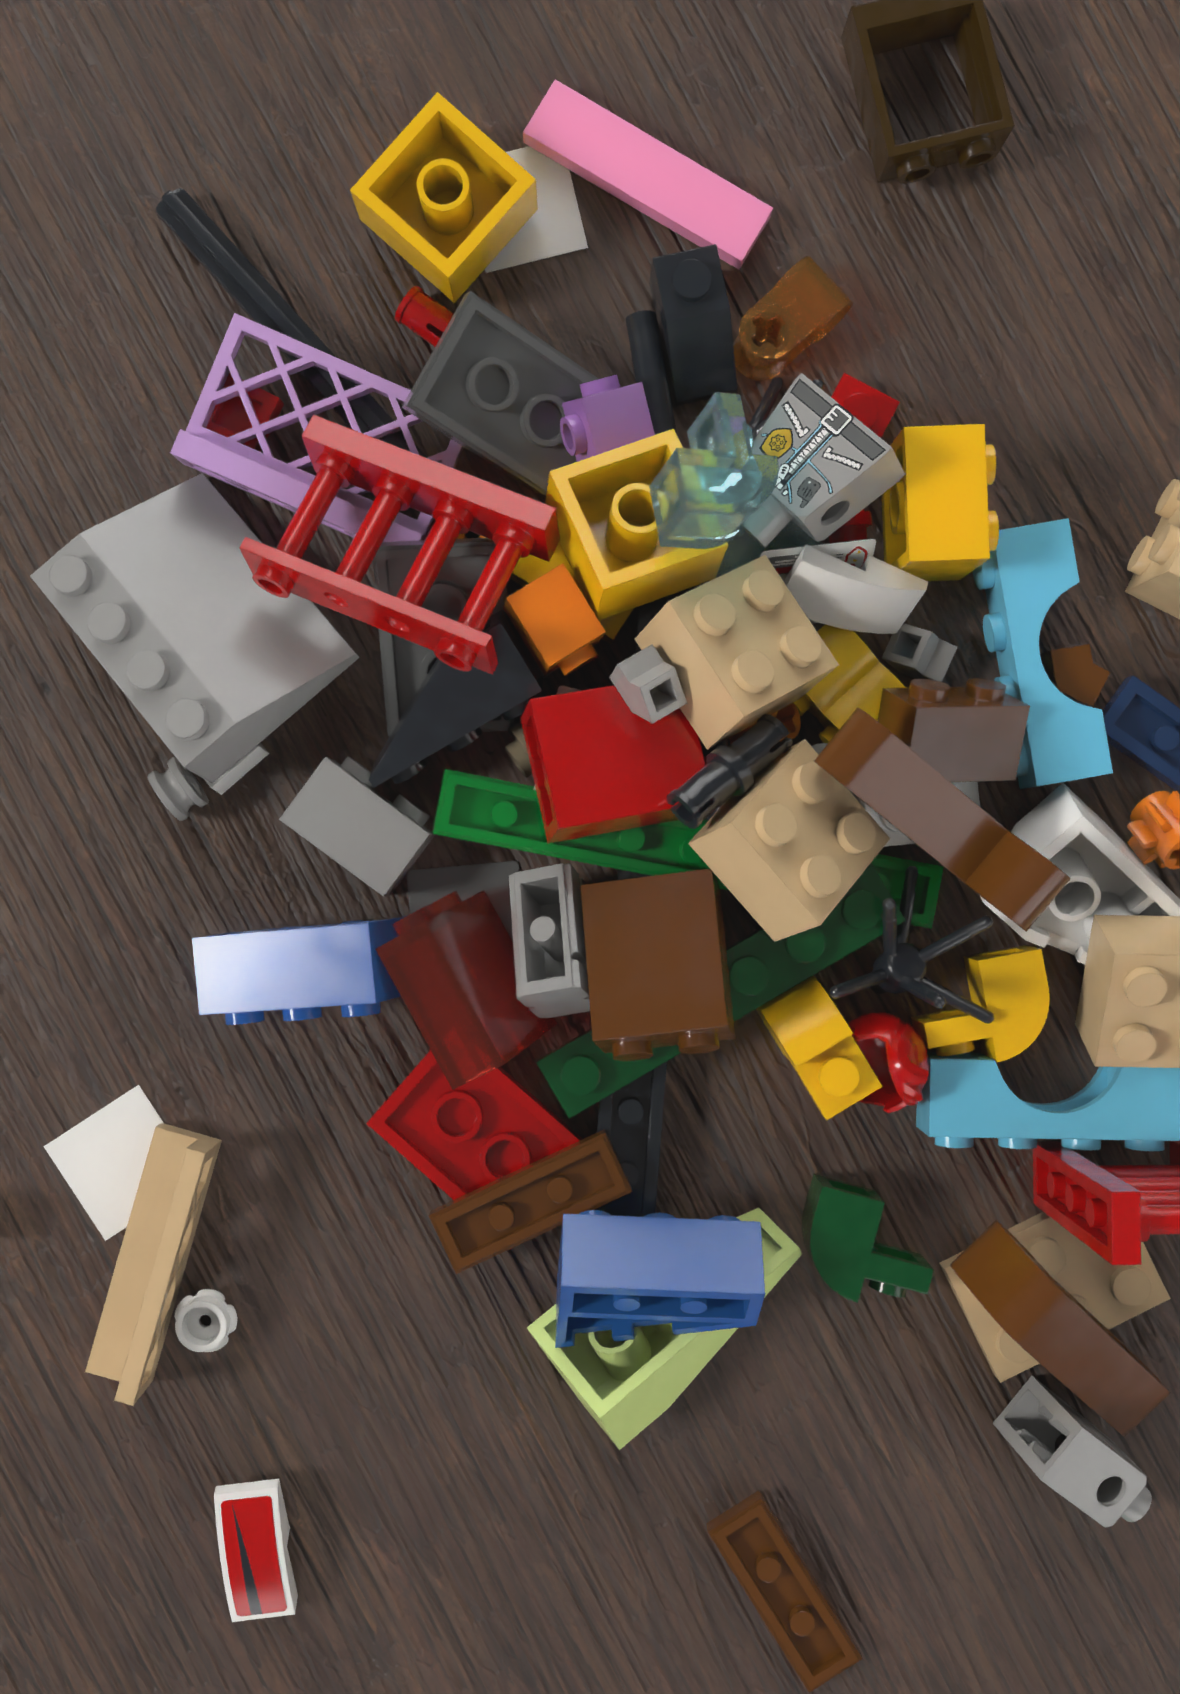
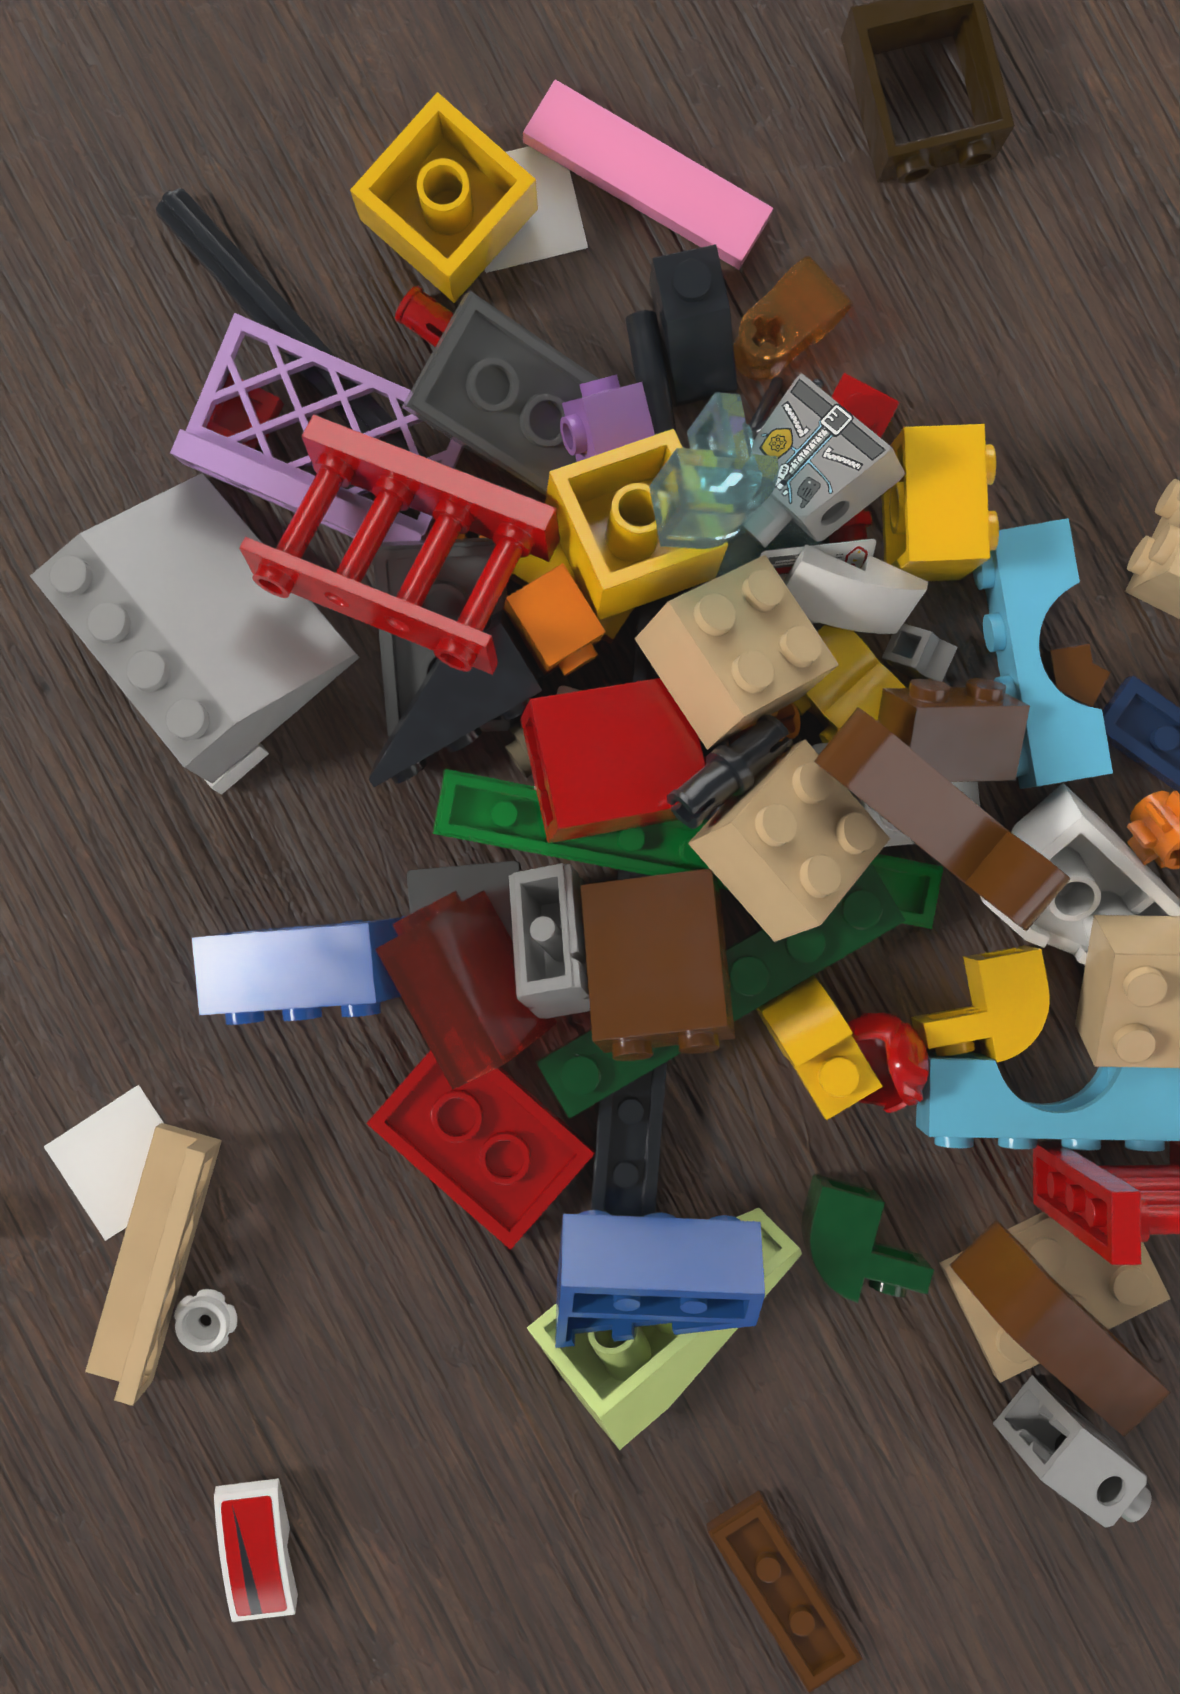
light grey bush [148,757,209,821] -> none
light grey brick [279,756,435,897] -> none
reddish brown tile [429,1129,632,1274] -> none
light grey piece [609,644,687,724] -> none
black plant [829,866,994,1024] -> none

